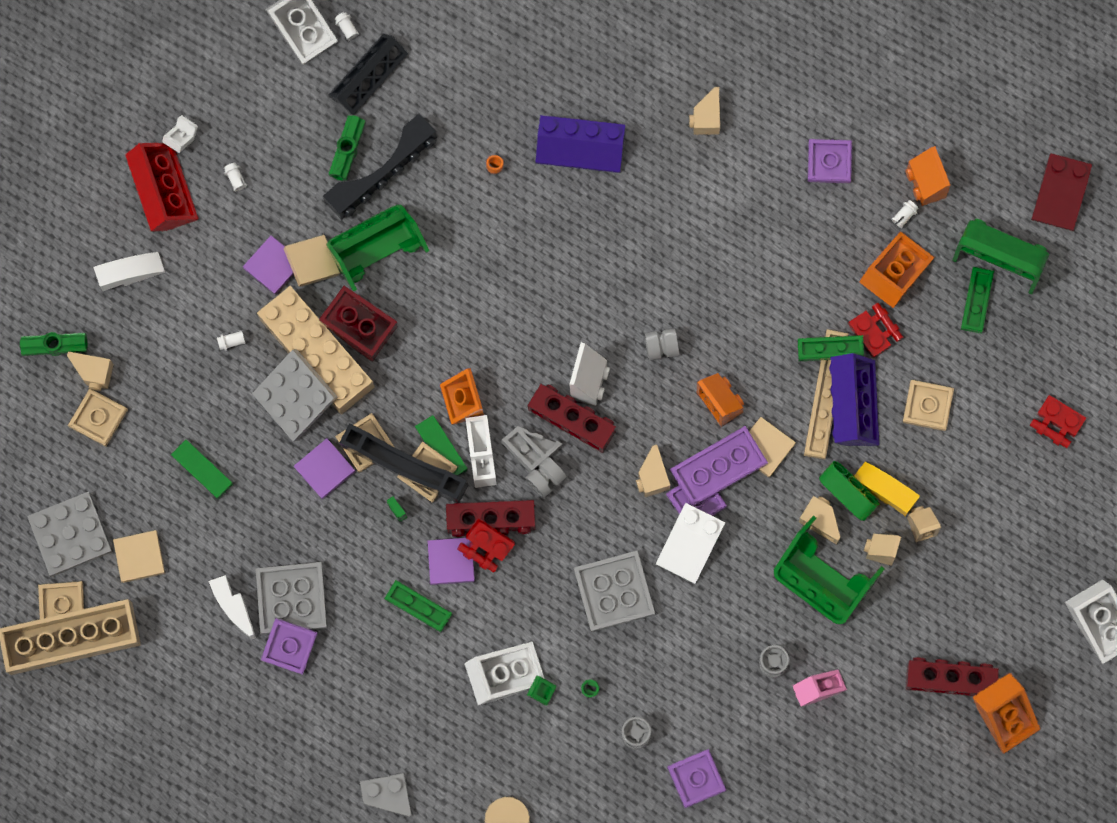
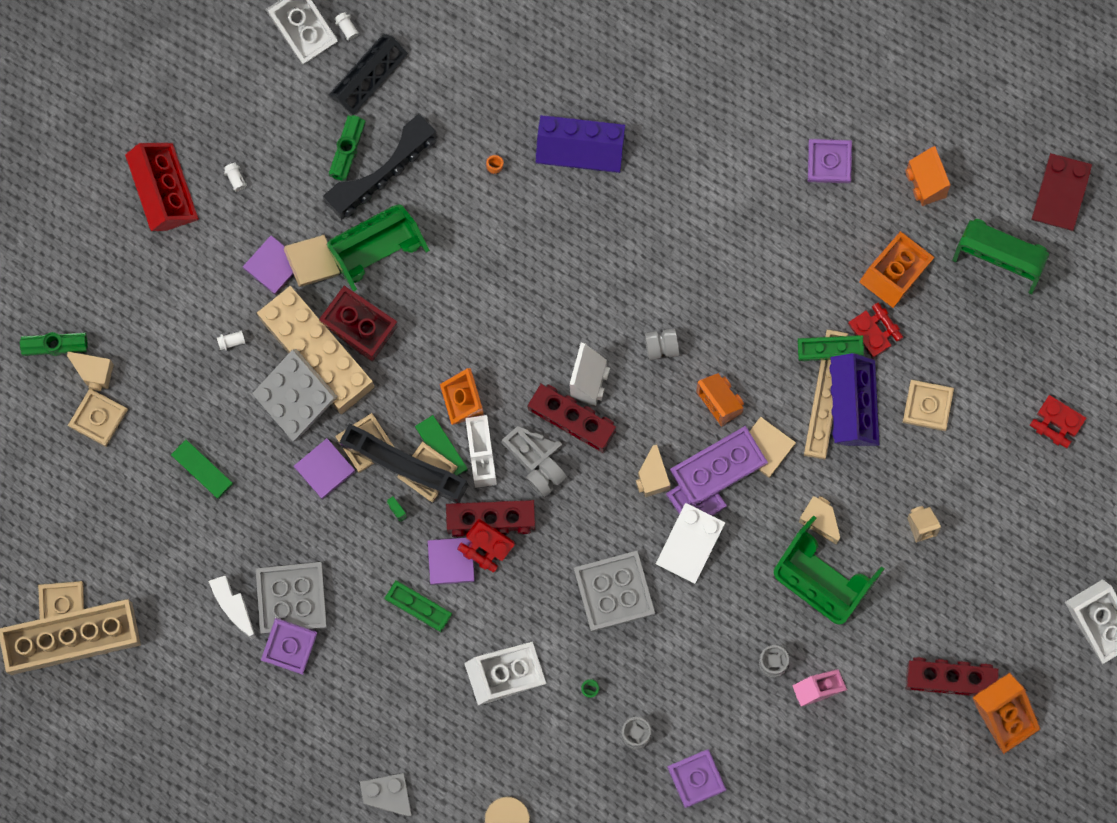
light grey plate [27,492,112,577] -> none
white slope [94,252,165,291] -> none
tan tile [113,530,165,583] -> none
white bracket [162,115,198,153] -> none
green tile [527,675,557,706] -> none
tan slope [689,87,720,135] -> none
green beam [819,461,880,521] -> none
yellow slope [854,462,920,517] -> none
tan slope [864,534,901,566] -> none
white pin [891,200,919,228] -> none
green tile [960,267,994,334] -> none

